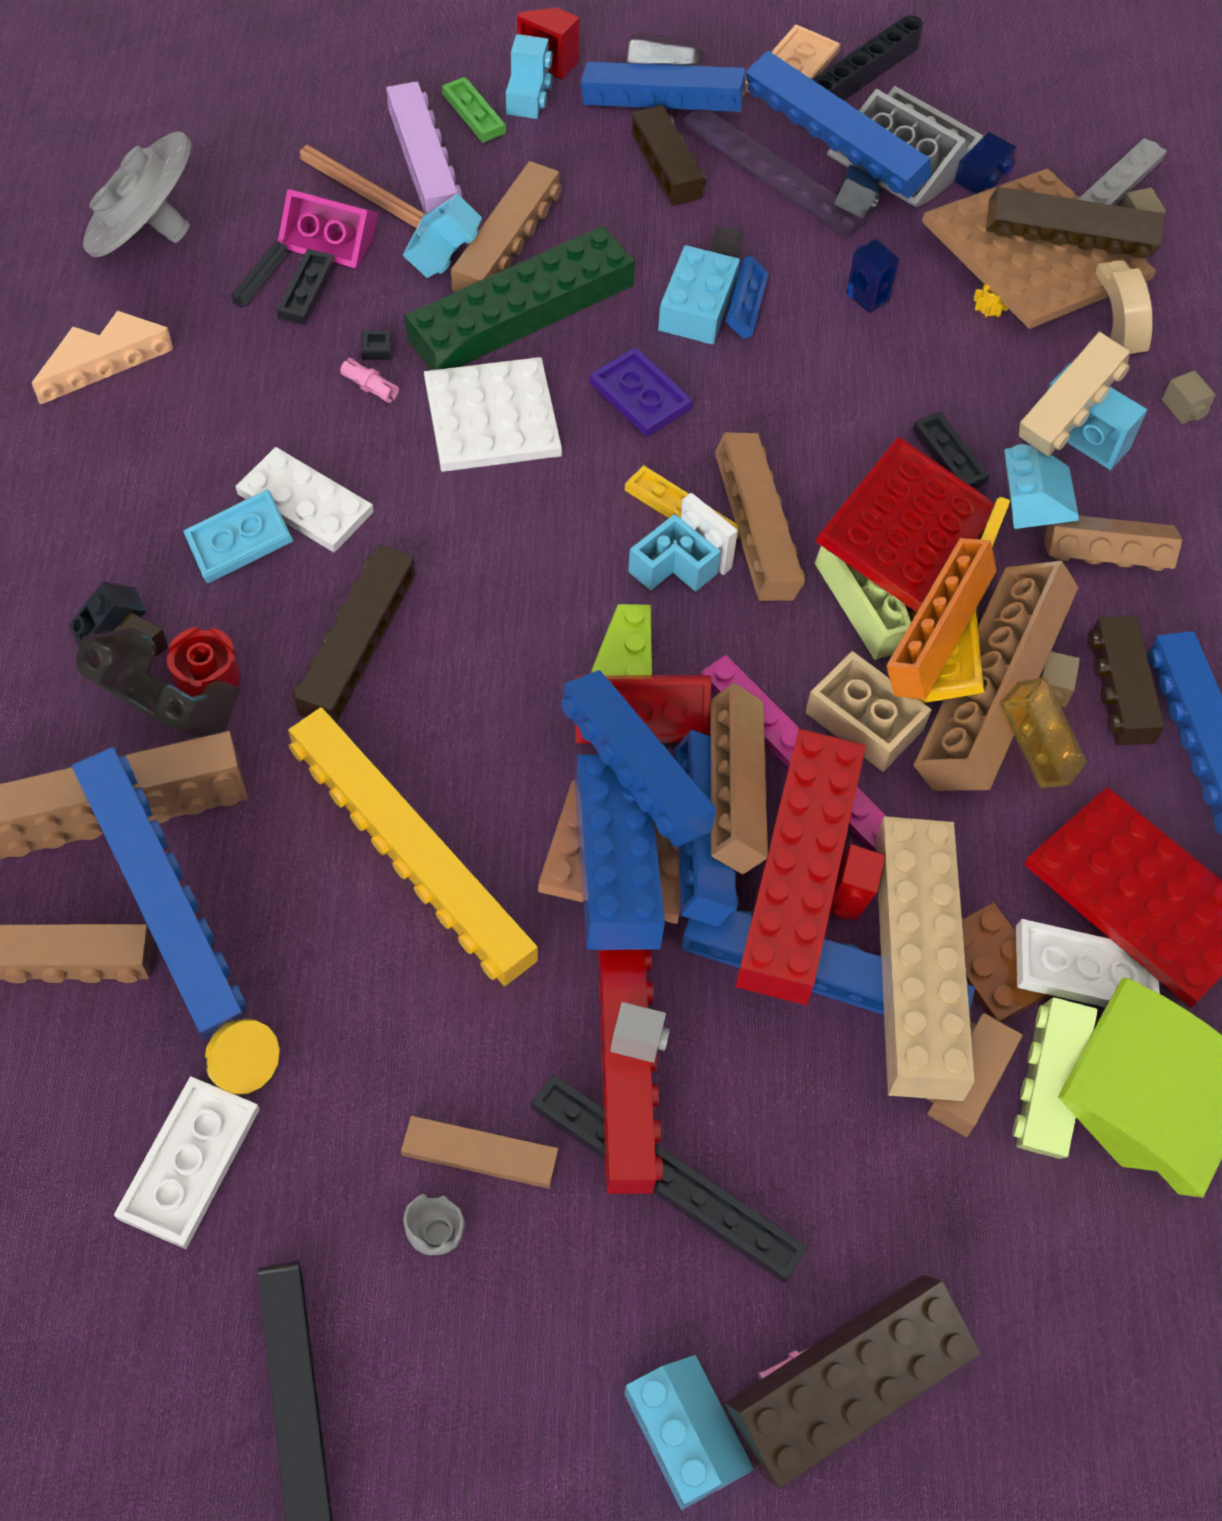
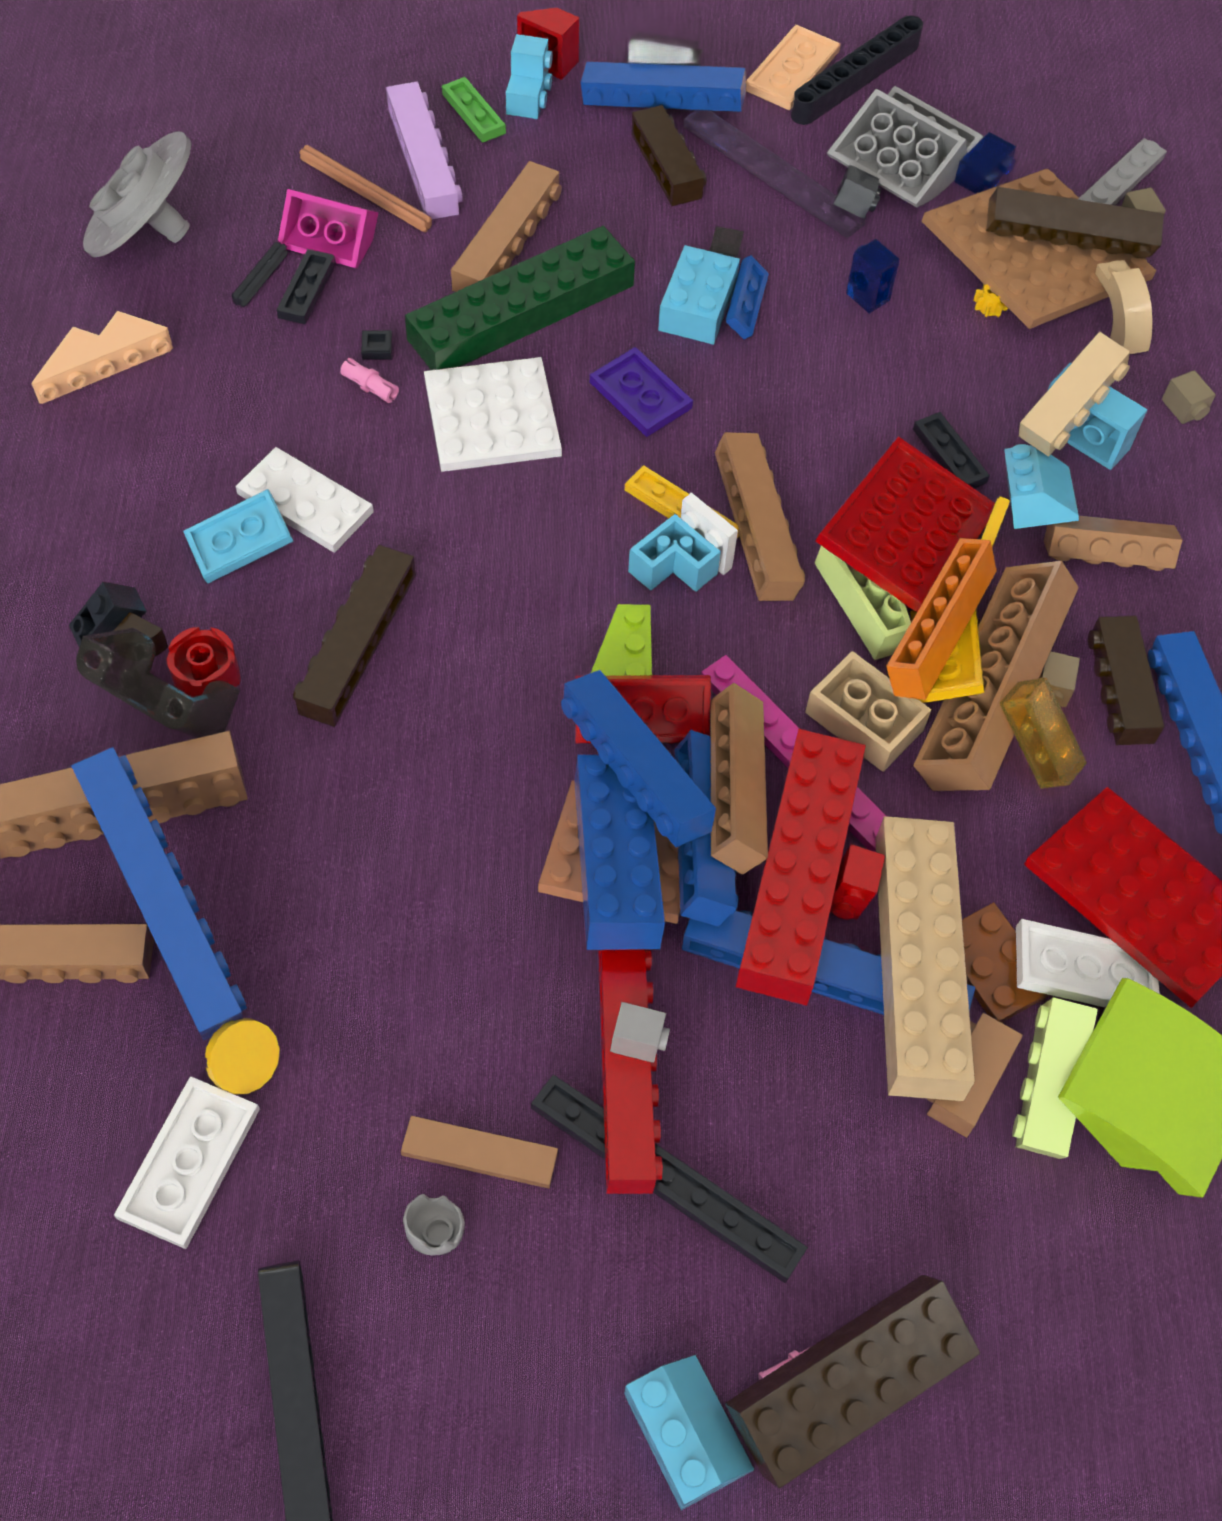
yellow brick [288,707,538,987] -> none
medium azure brick [403,194,482,278] -> none
blue brick [745,51,931,199] -> none

